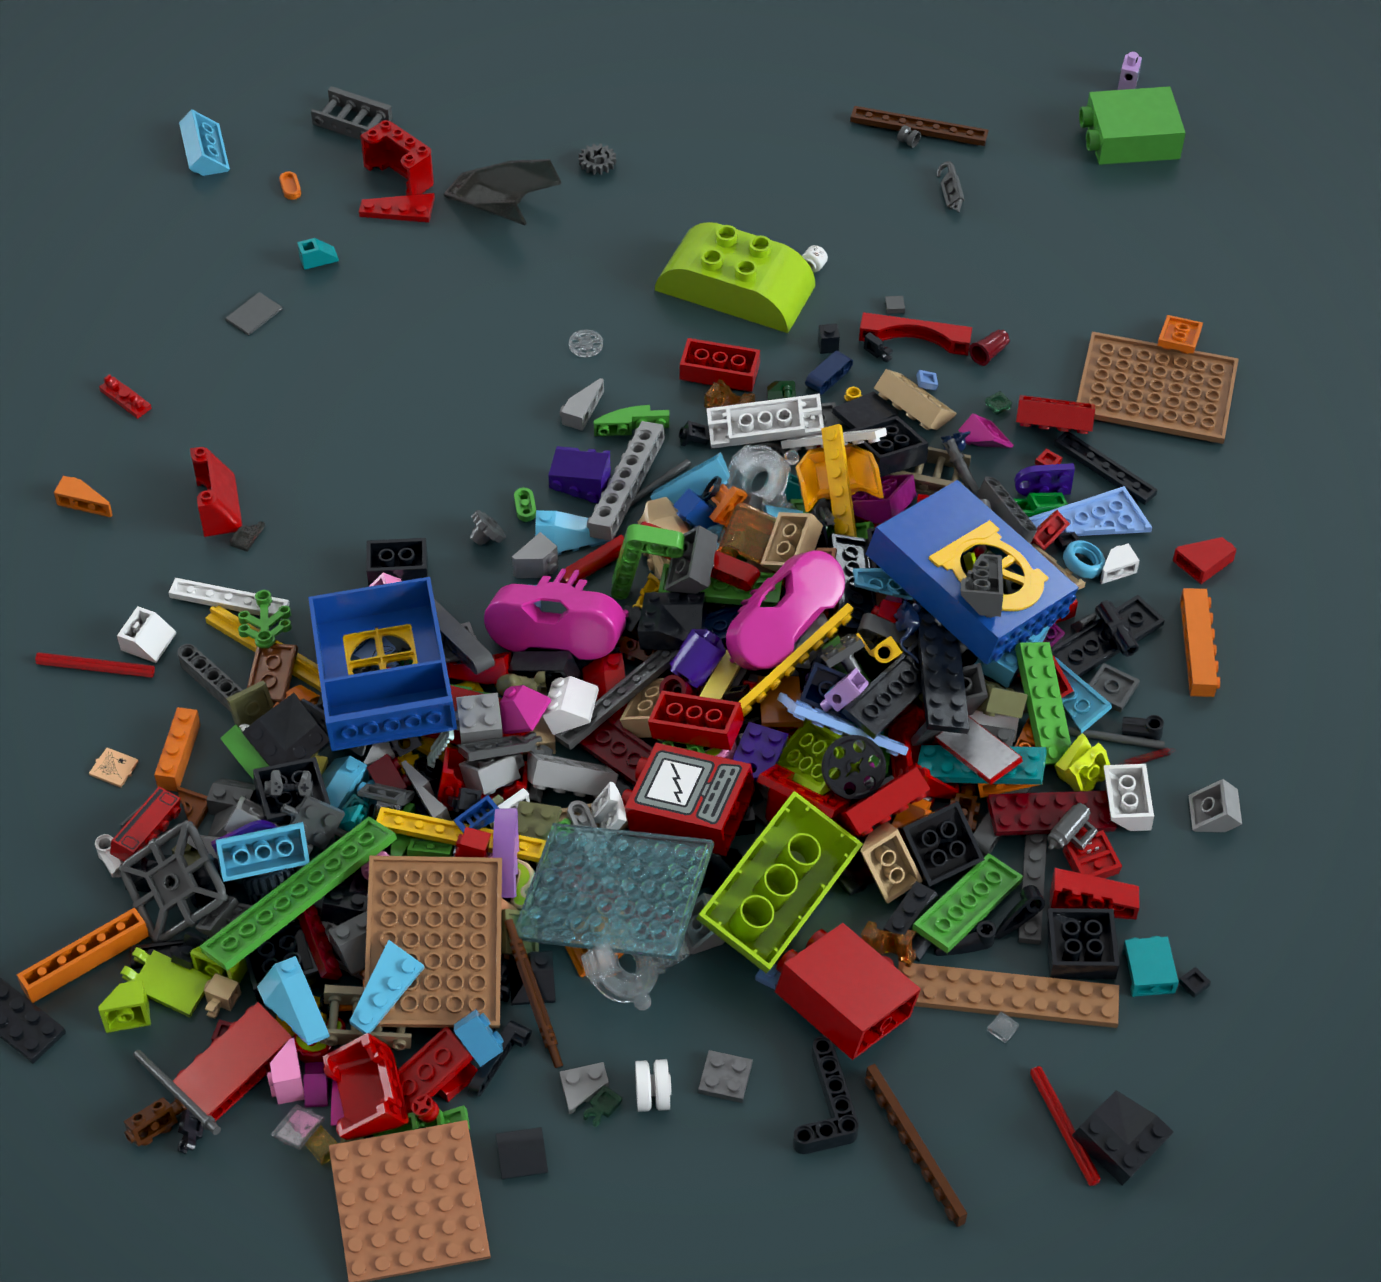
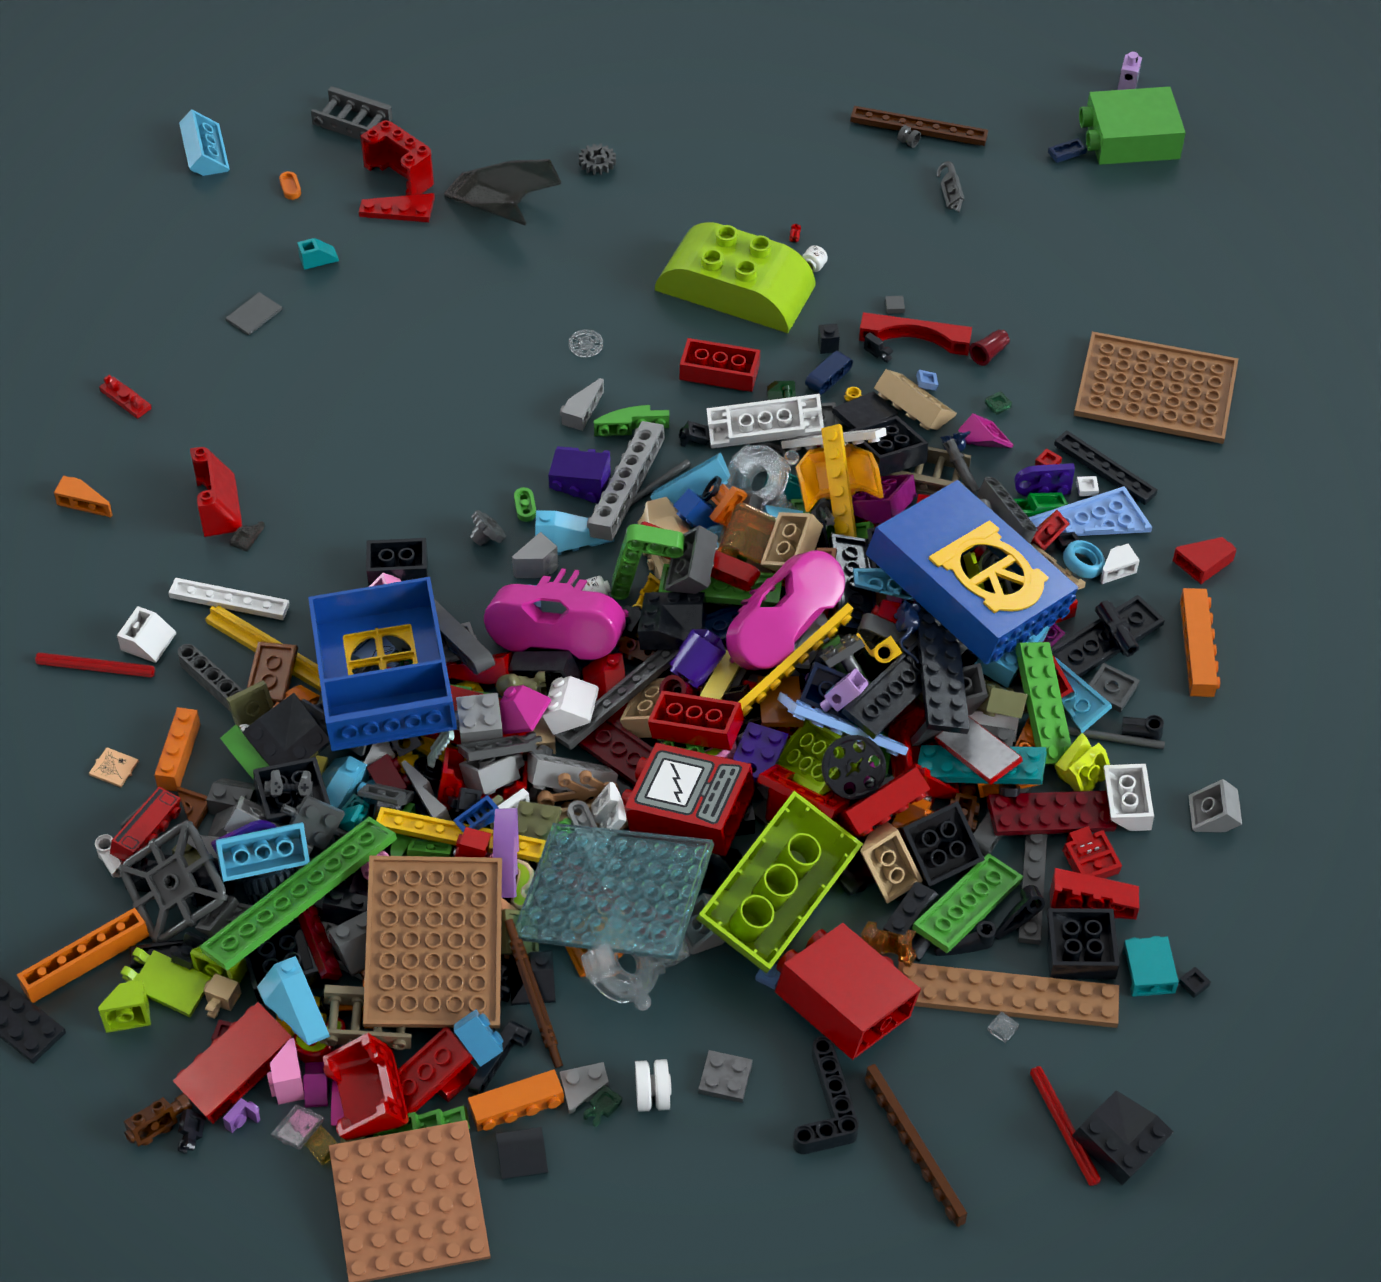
dark grey bar [133,1050,221,1135] -> none
bright green plant [238,590,292,648] -> none
medium azure wing [350,940,424,1034] -> none
red wheel [411,1094,439,1123] -> none
red brick [560,535,624,586] -> none
clear orange piece [704,379,755,408] -> none
dark grey wedge [961,554,1003,618] -> none
red brick [1016,395,1095,434] -> none
dark grey piece [1047,803,1098,850] -> none
dark grey slope [1071,612,1097,633] -> none
red piece [1121,747,1175,765] -> none
orange plate [1157,315,1203,354] -> none
none -> medium lavender bracket [223,1098,261,1133]
none -> orange brick [468,1069,564,1131]
none -> medium nougat plant [537,770,619,808]
none -> white head [582,576,611,595]
none -> red piece [789,224,801,243]
none -> black tile [998,784,1020,797]
none -> dark blue plate [1048,138,1087,163]
none -> white plate [1076,476,1099,496]

